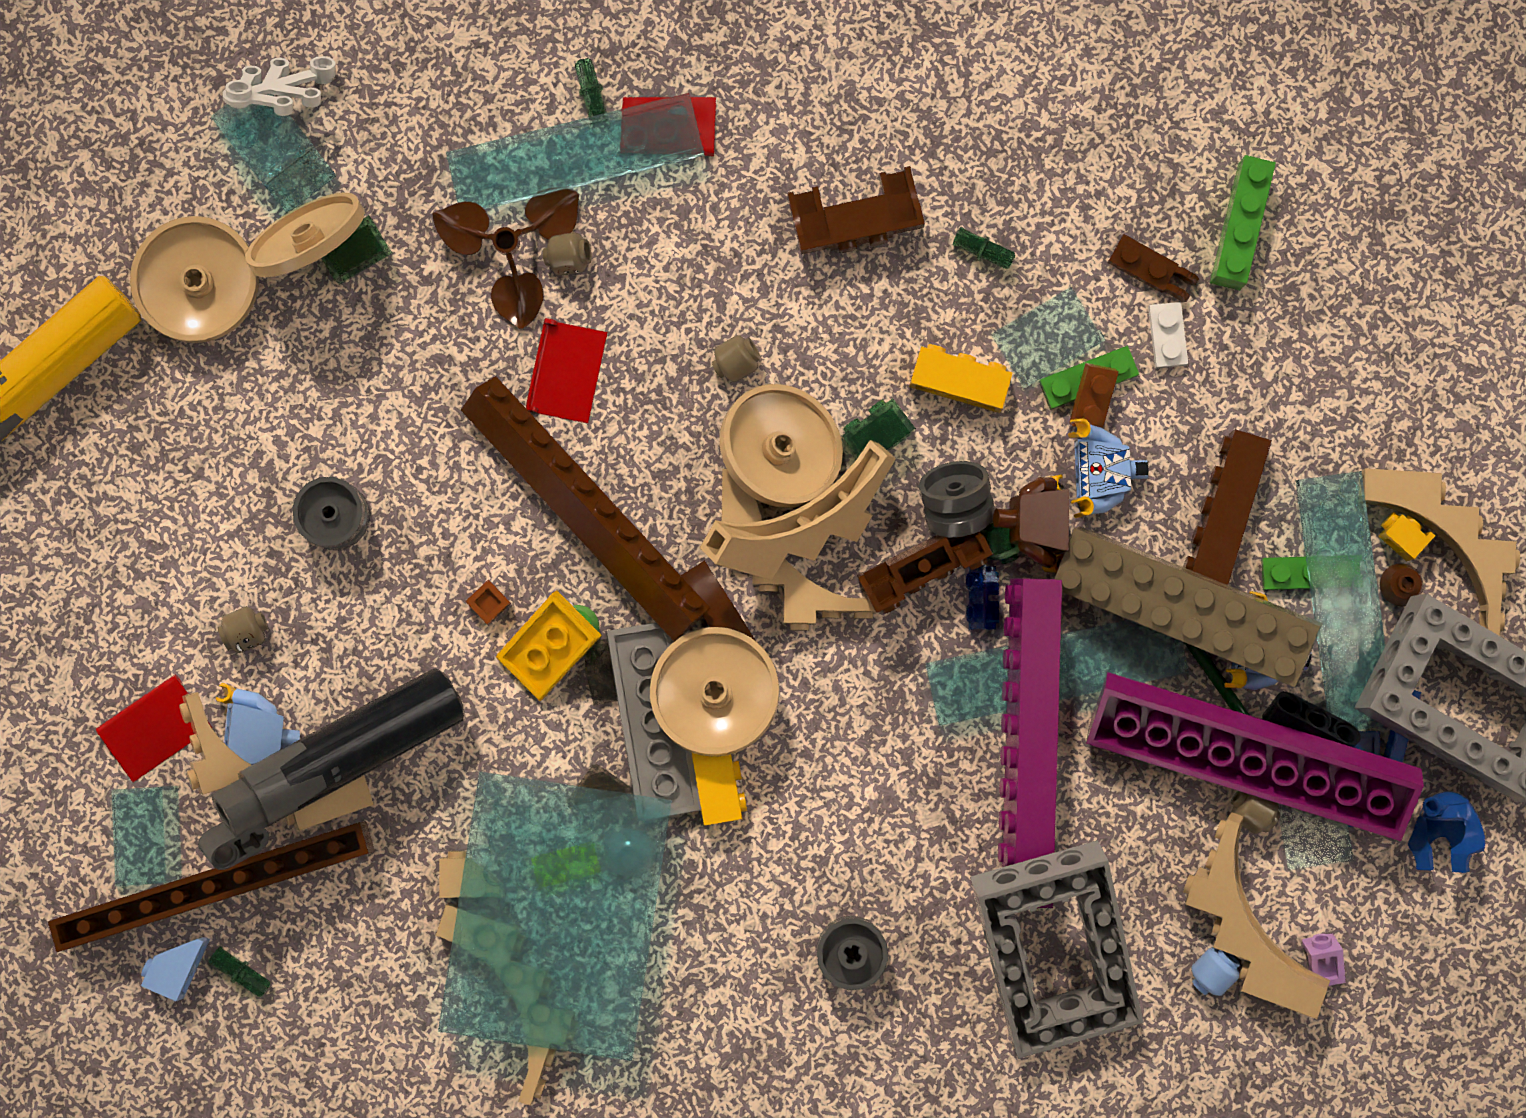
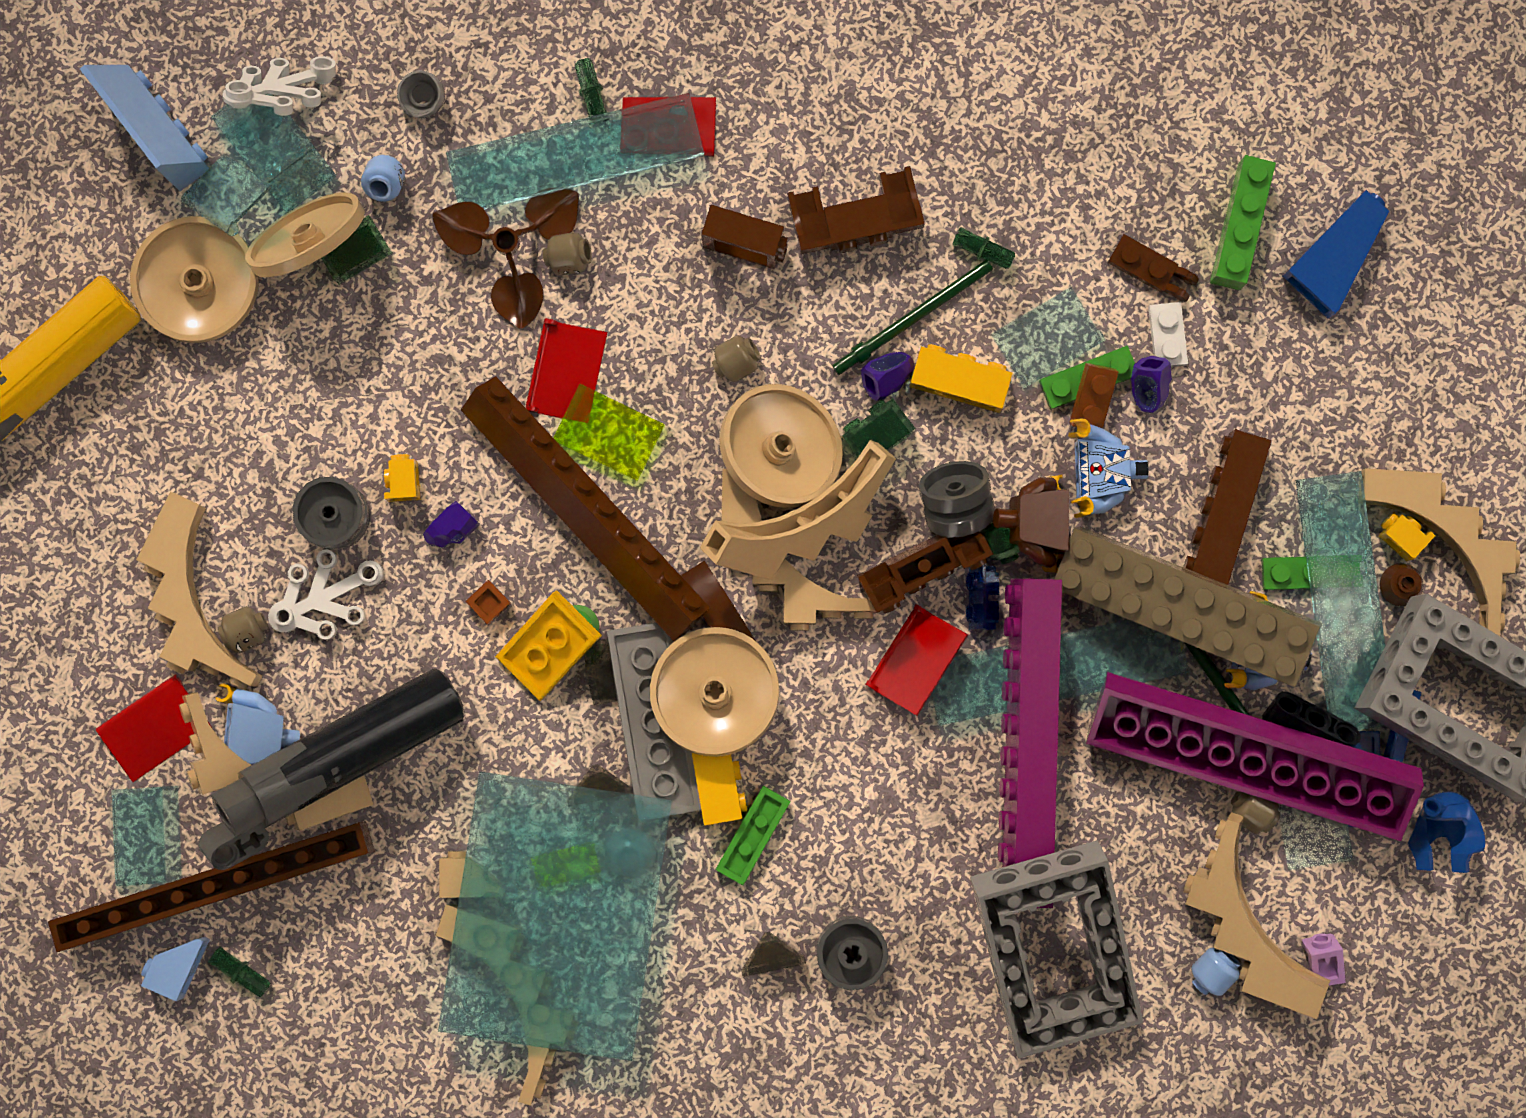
none -> light blue slope [80,65,210,191]
none -> tan arch [136,491,263,690]
none -> clear light blue piece [181,154,273,236]
none -> white plant [268,549,384,640]
none -> light blue head [361,155,405,202]
none -> yellow brick [384,454,421,502]
none -> light grey hair [397,70,445,118]
none -> dark purple rock [423,501,480,548]
none -> clear neon green tile [553,384,665,482]
none -> reddish brown window [701,204,788,269]
none -> bright green plate [715,785,791,885]
none -> clear smoke slope [741,932,806,977]
none -> dark green bar [832,260,993,375]
none -> dark purple rock [861,352,915,401]
none -> red piece [865,604,968,716]
none -> dark purple rock [1131,356,1172,413]
none -> blue slope [1282,190,1389,319]

